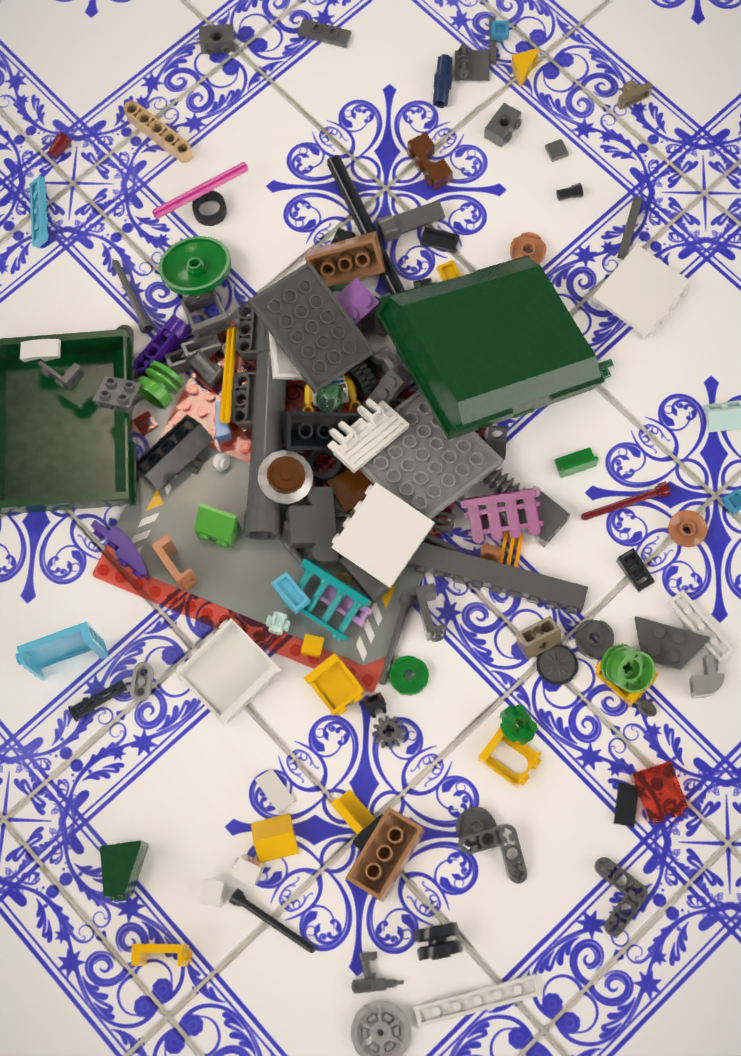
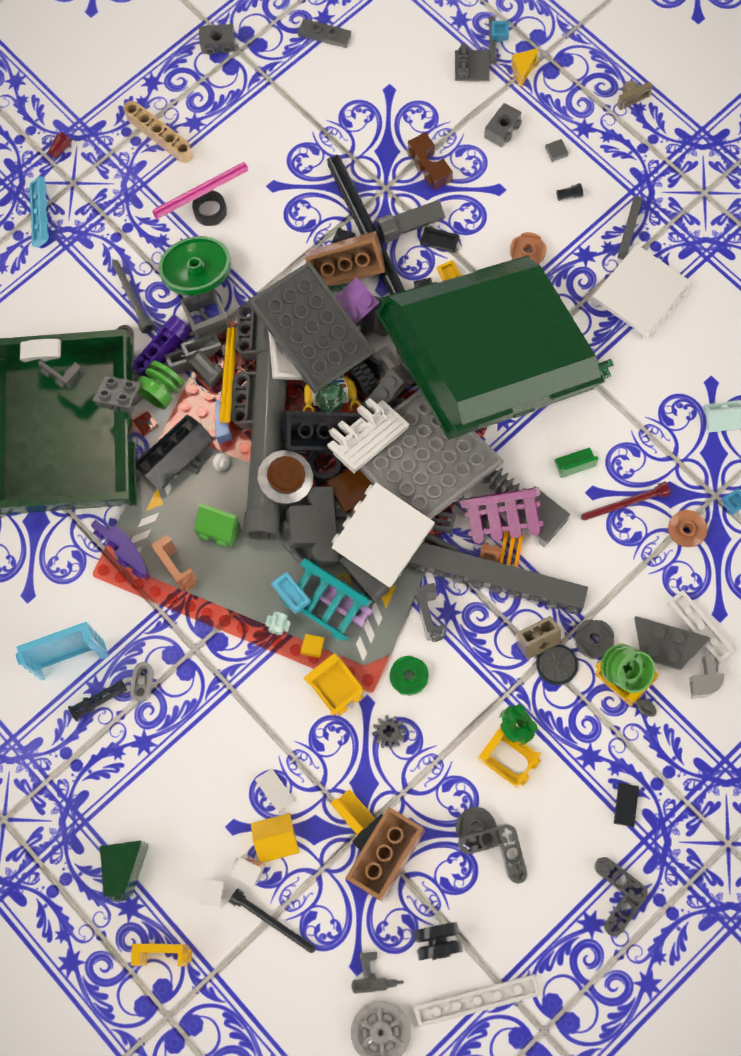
white panel [174,618,282,726] -> none
black tile [362,692,387,718] -> none
dark grey piece [379,593,416,685] -> none
dark blue piece [433,54,453,108] -> none
dark grey bracket [487,425,508,460] -> none
black slope [616,548,655,593] -> none
clear red panel [630,761,688,824] -> none

